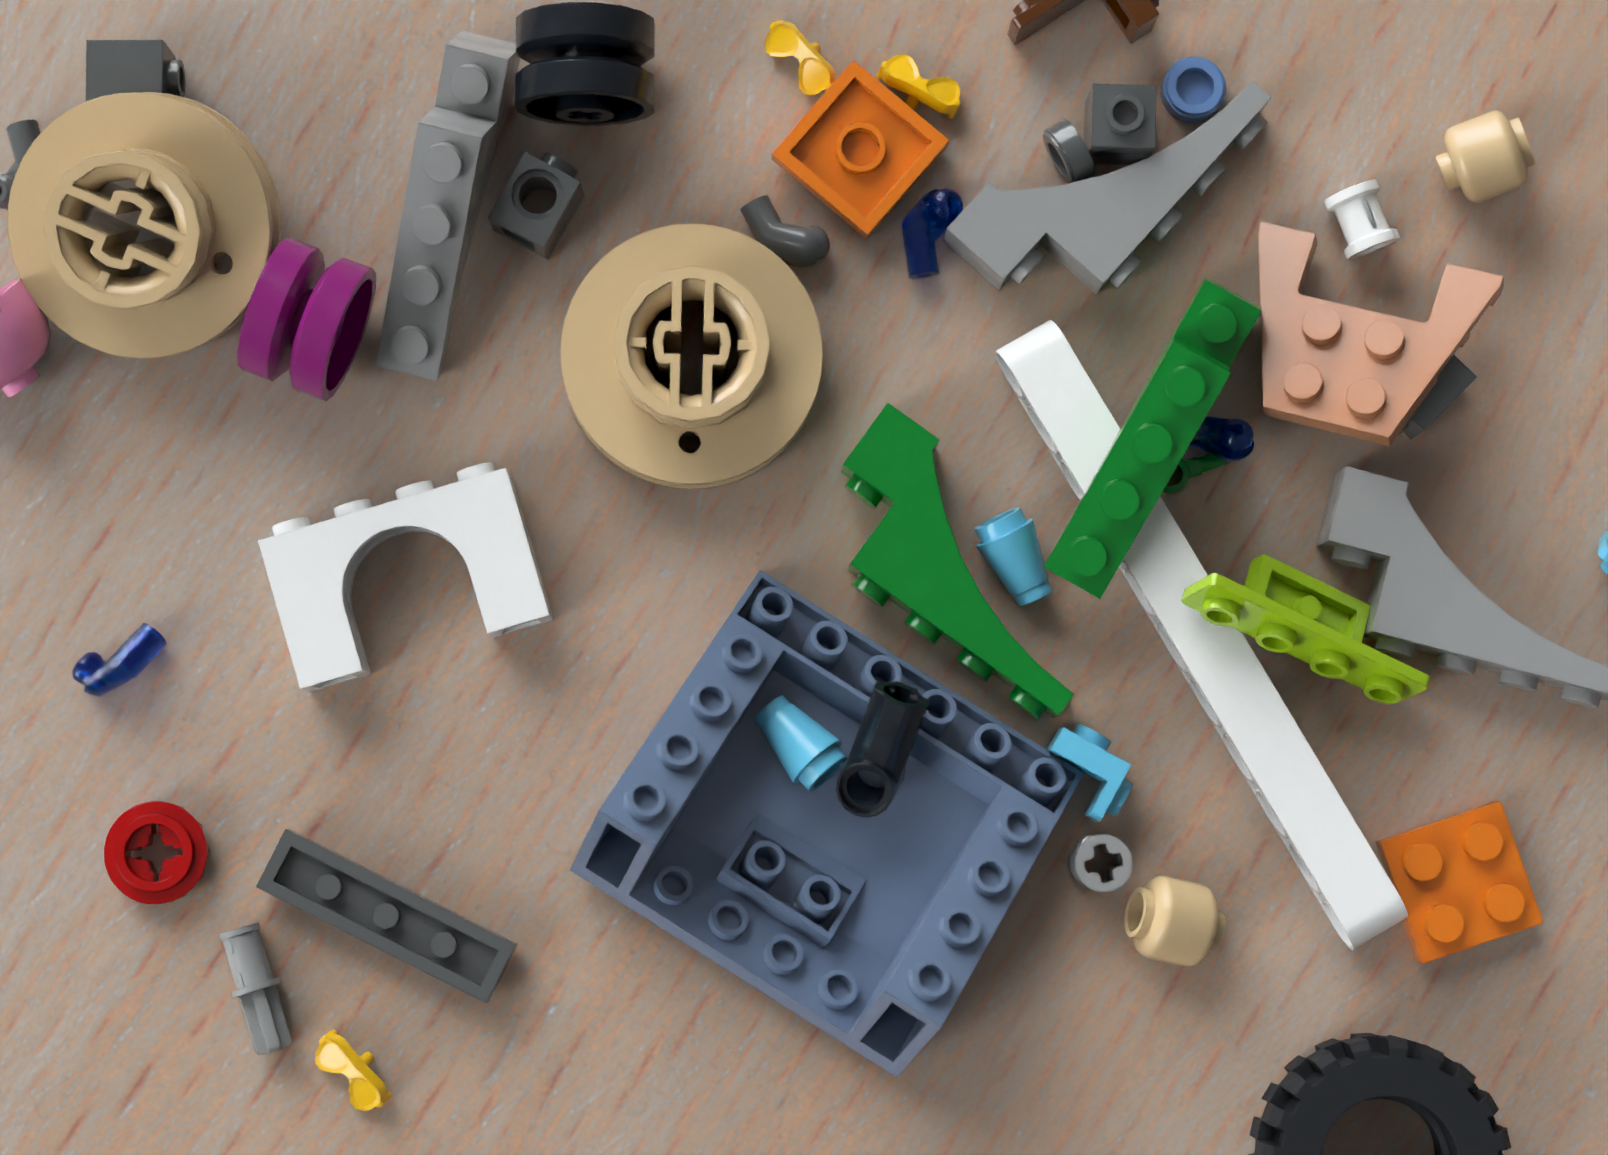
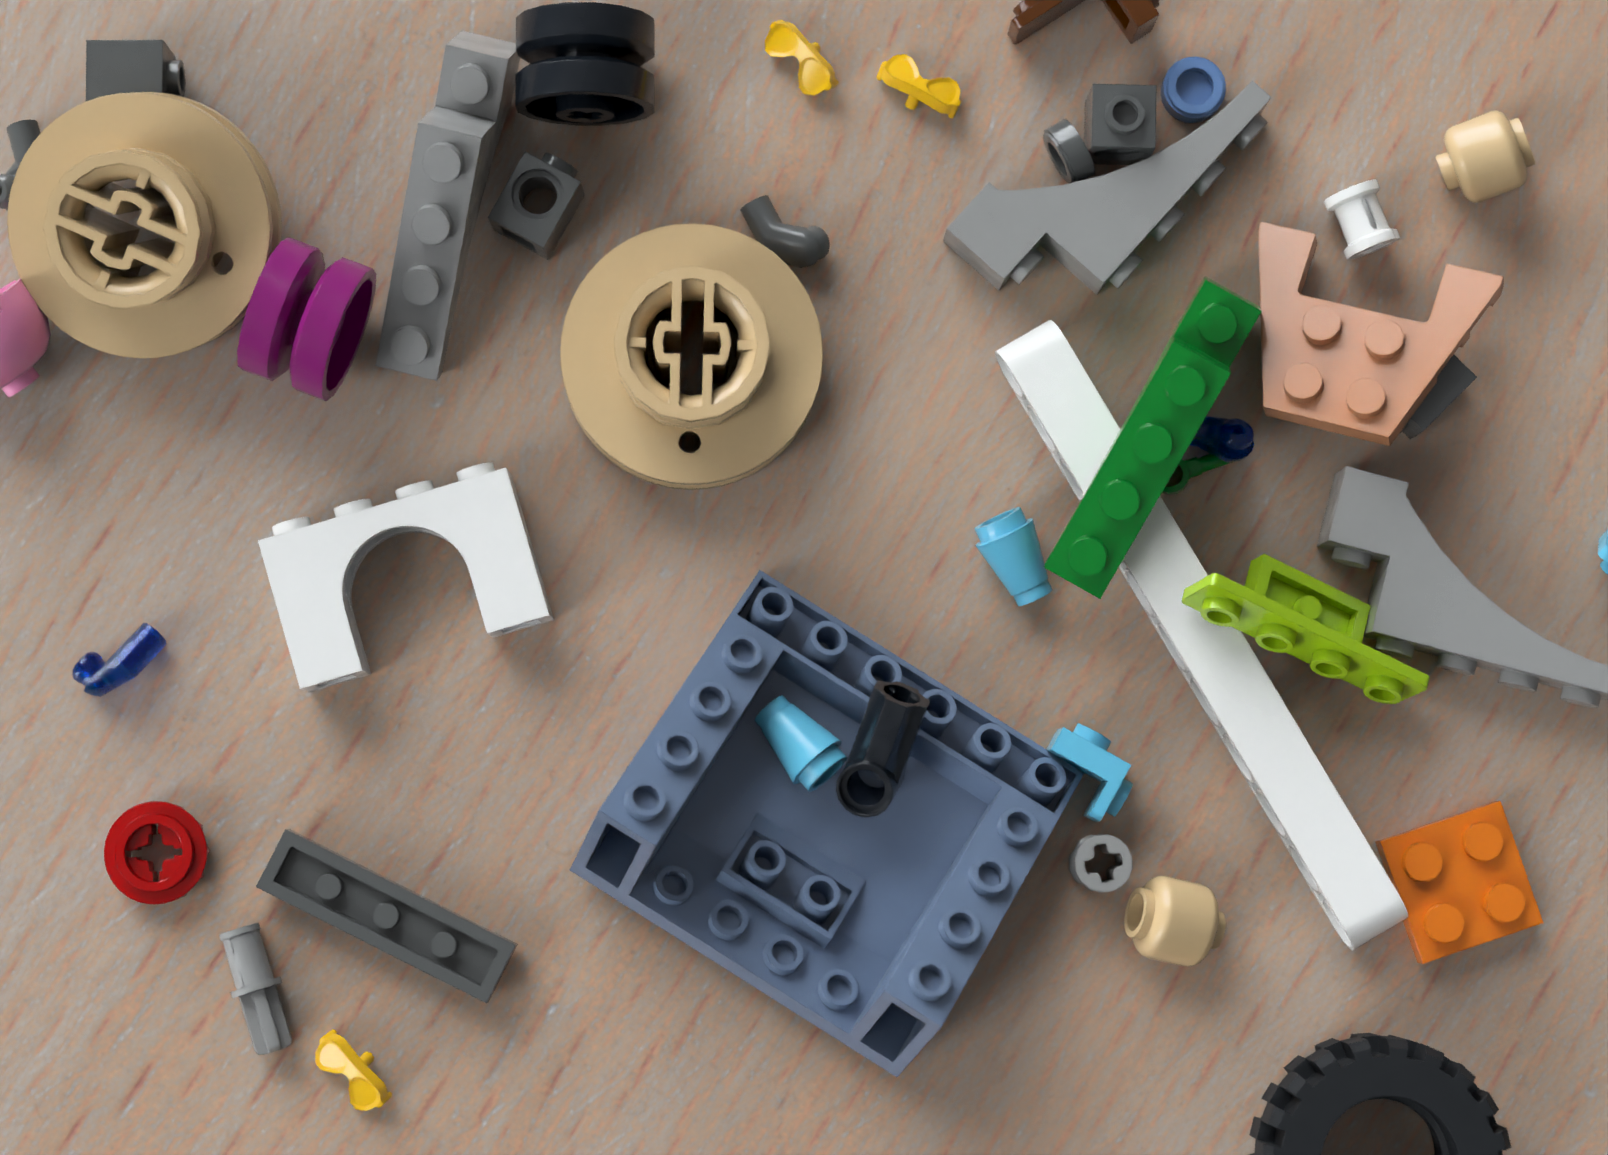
orange plate [772,60,949,239] -> none
green arch [841,402,1074,720] -> none
clear blue arm [901,188,963,279] -> none

